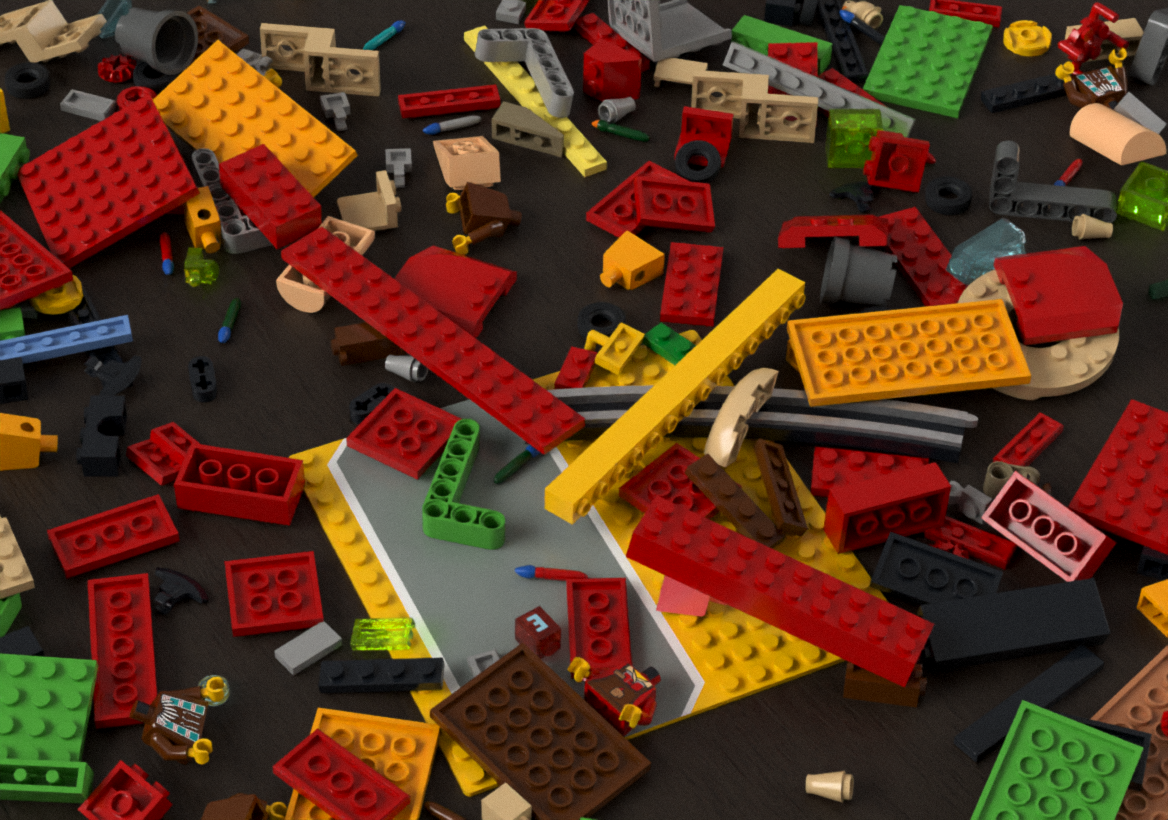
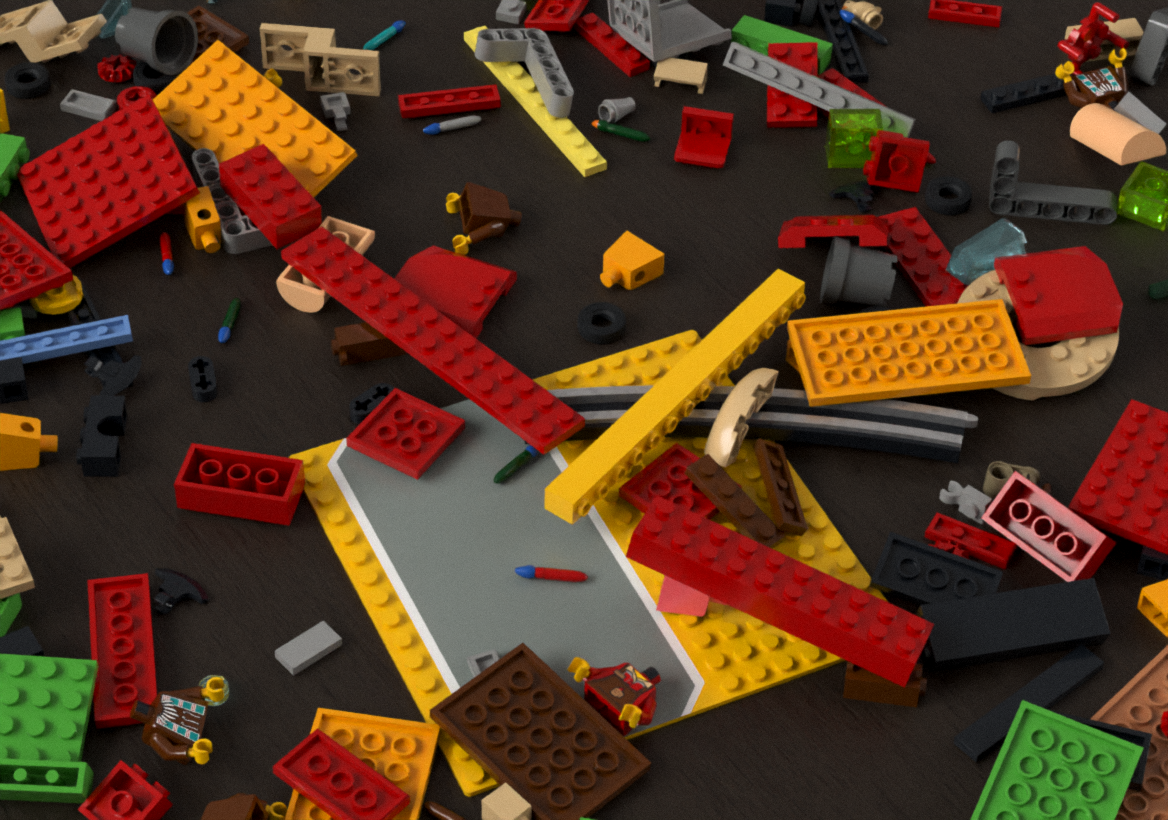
red plate [47,494,180,579] -> none
red slope [126,422,200,486] -> none
clear neon green piece [184,247,219,287] -> none
red plate [224,551,324,637] -> none
light grey plate [236,48,273,76] -> none
black plate [318,657,445,693] -> none
tan bracket [337,170,401,231] -> none
clear neon green tile [350,618,415,650] -> none
light grey plate [385,148,412,188] -> none
light grey cone [385,355,428,383] -> none
bright green beam [422,419,505,550] -> none
light nougat slope [433,136,501,190] -> none
dark tan slope [492,101,564,157] -> none
clear red brick [515,606,561,659] -> none
red plate [554,346,598,390] -> none
red tile [566,578,632,679] -> none
red slope [583,39,642,102] -> none
yellow plate [584,323,645,375] -> none
red plate [586,161,690,238] -> none
red plate [633,176,715,232] -> none
green hinge [642,322,696,365] -> none
red plate [660,242,723,327] -> none
black tyre [675,140,721,184] -> none
tan bracket [691,70,818,143] -> none
tan cone [806,771,854,803] -> none
red plate [810,446,929,497] -> none
red brick [823,462,951,554] -> none
bright green plate [863,5,993,118] -> none
red tile [993,412,1064,467] -> none
yellow tile [1003,20,1052,57] -> none
red piece [1054,159,1083,186] -> none
tan cone [1072,214,1113,240] -> none

